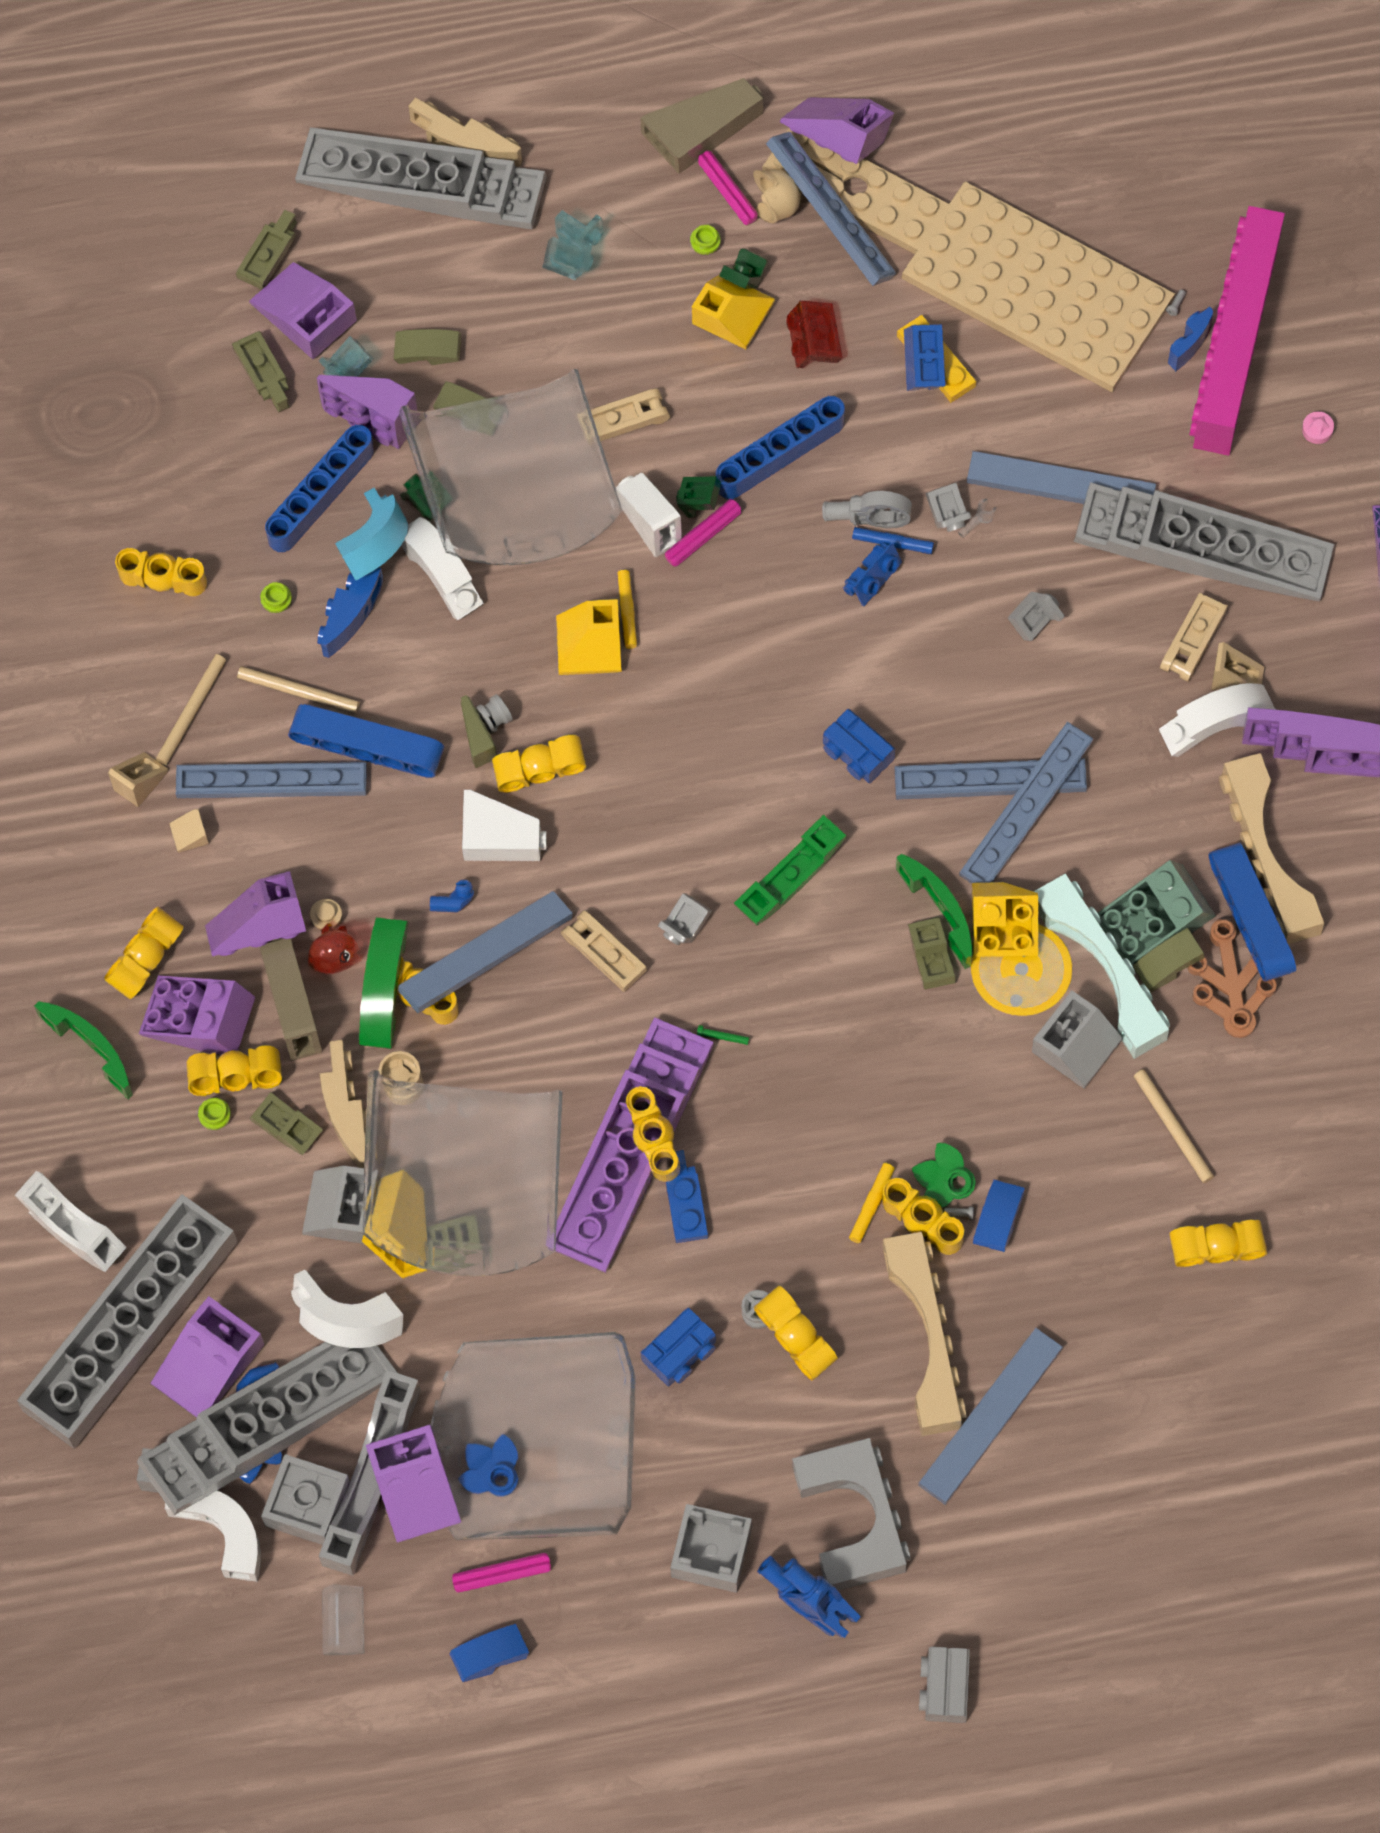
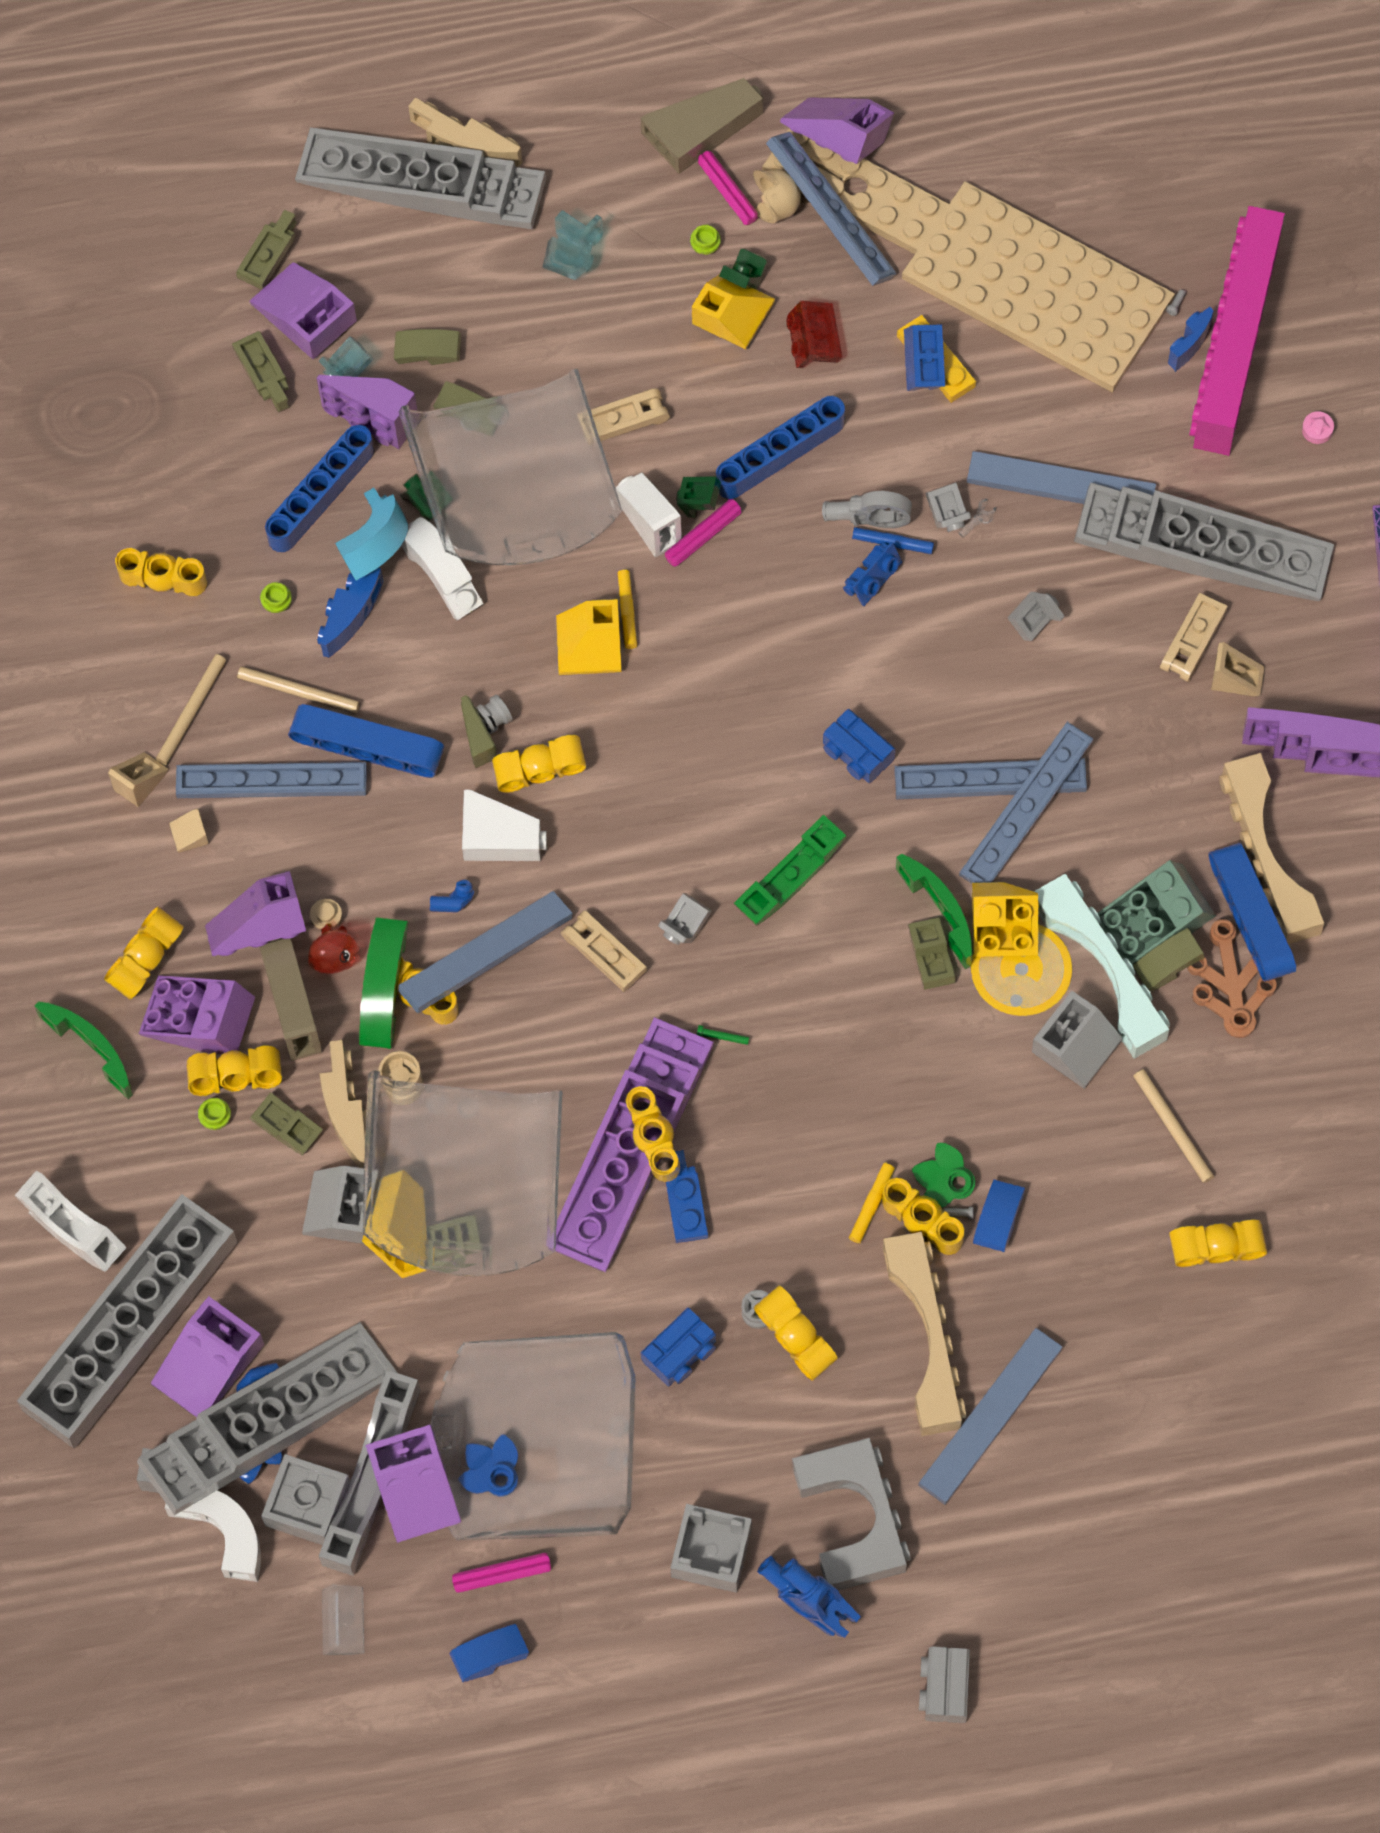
white arch [291,1270,403,1348] -> none
white arch [1159,683,1275,757] -> none

